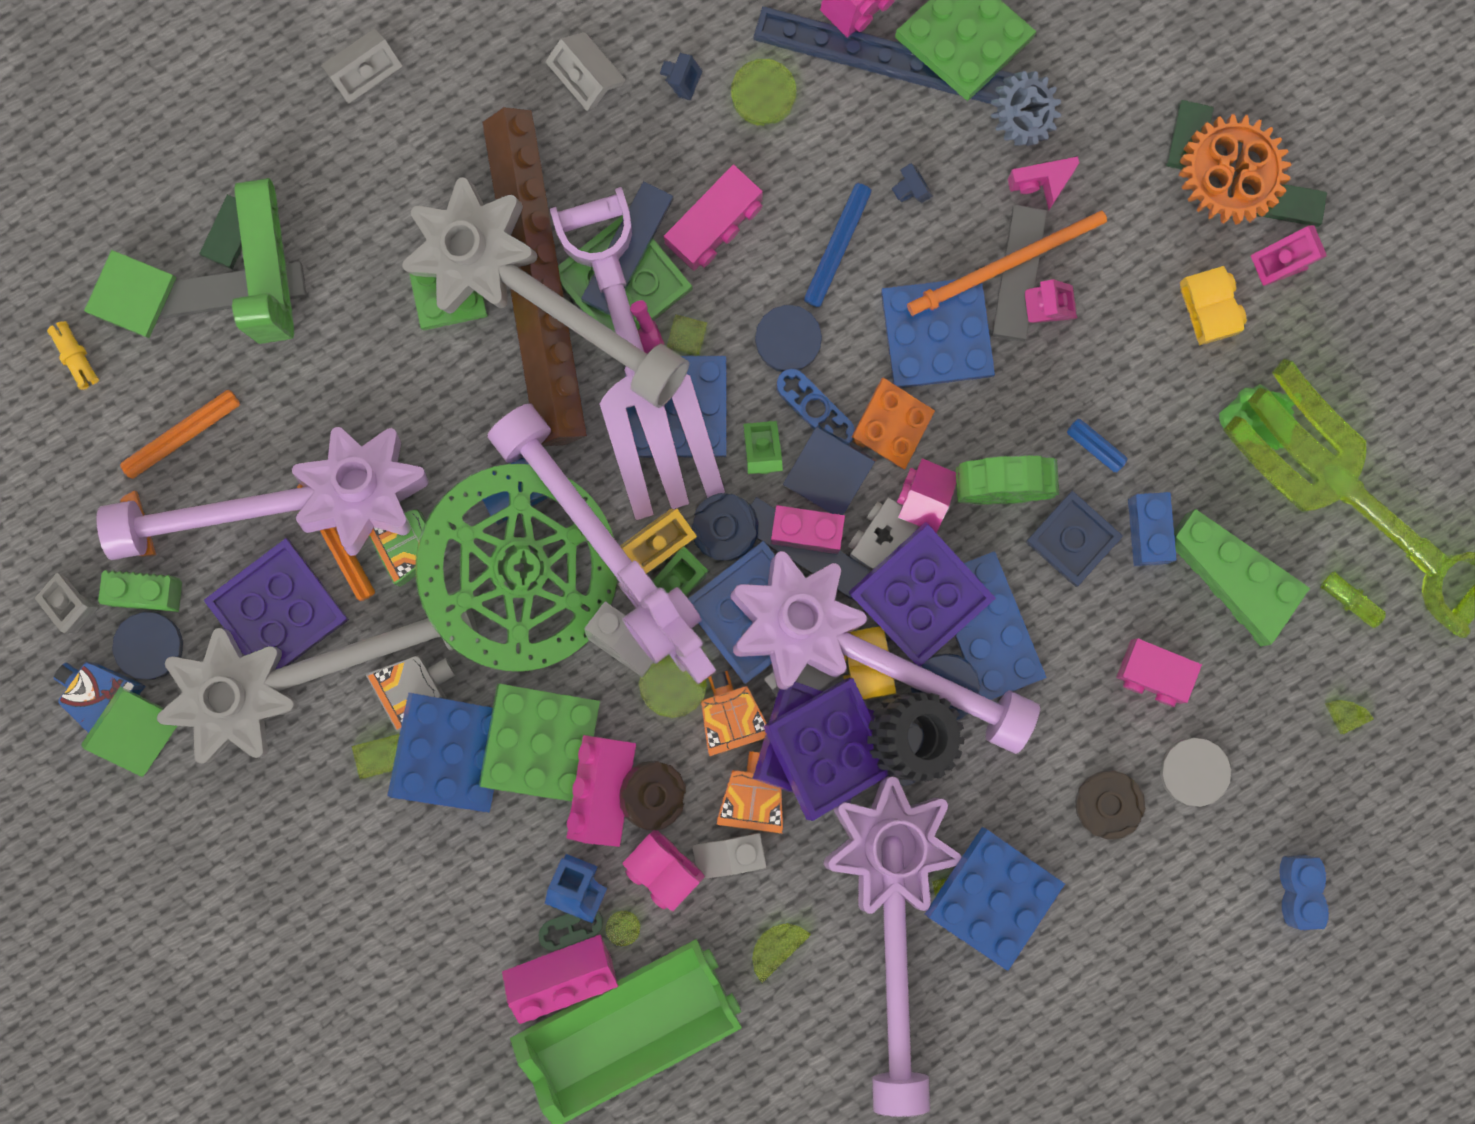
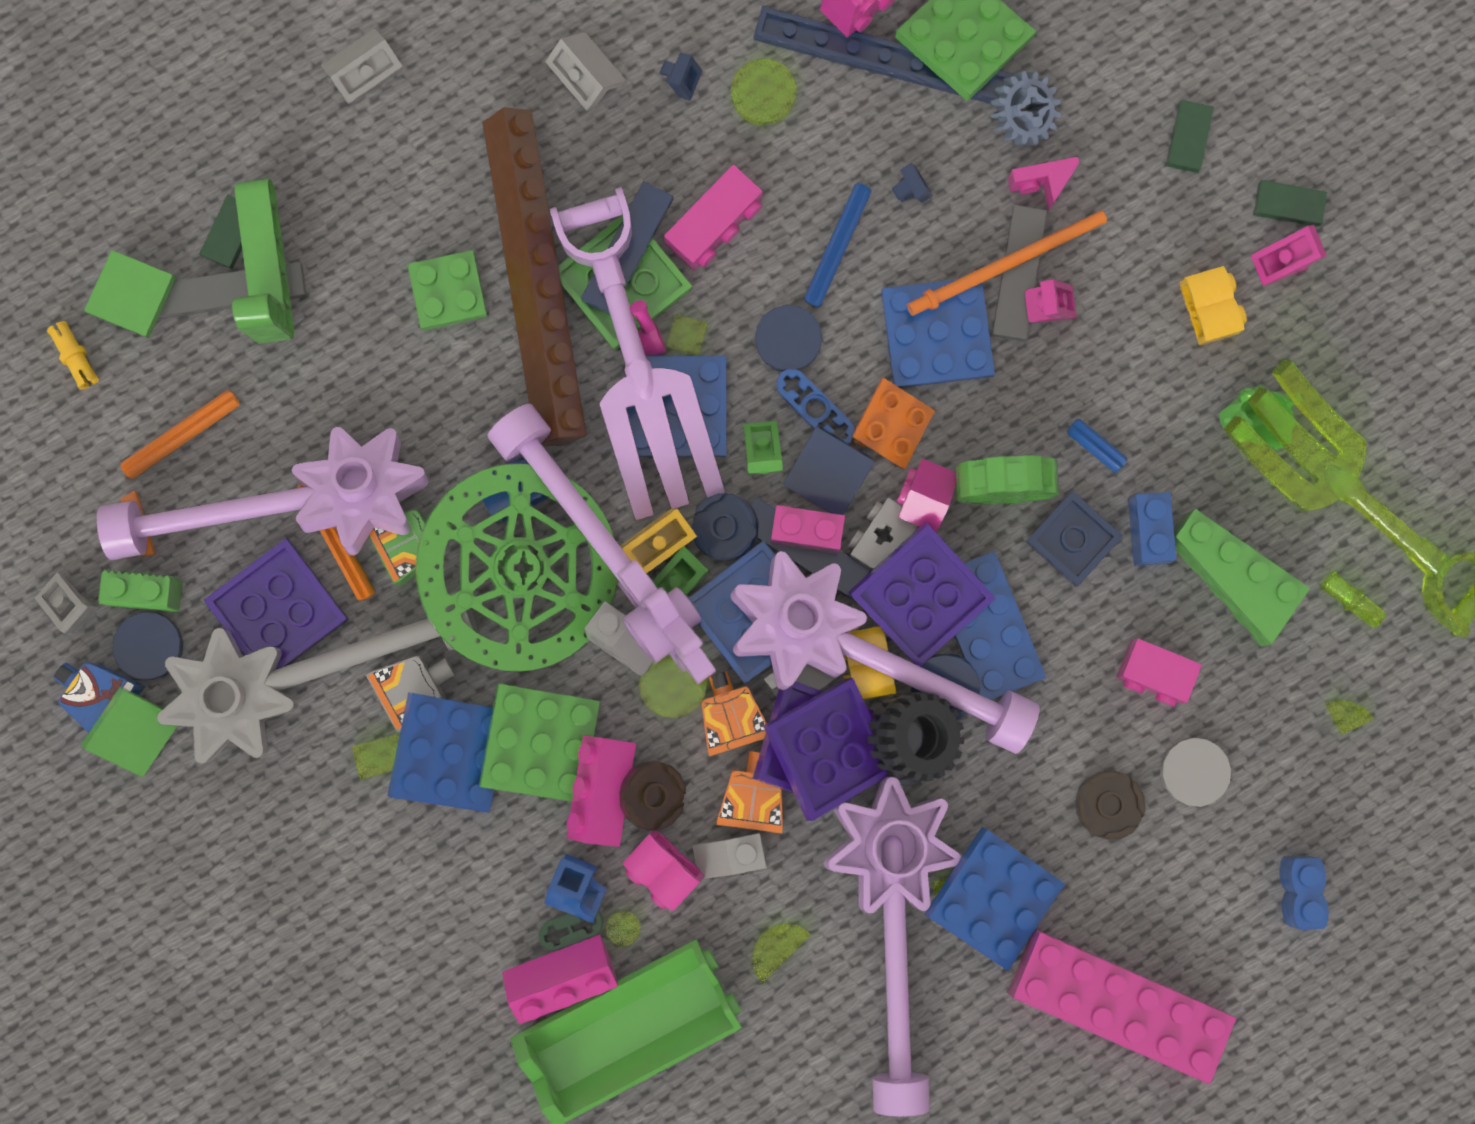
light grey piece [402,177,689,408] -> none
orange gear [1179,114,1291,225] -> none
none -> dark pink brick [1007,929,1237,1084]

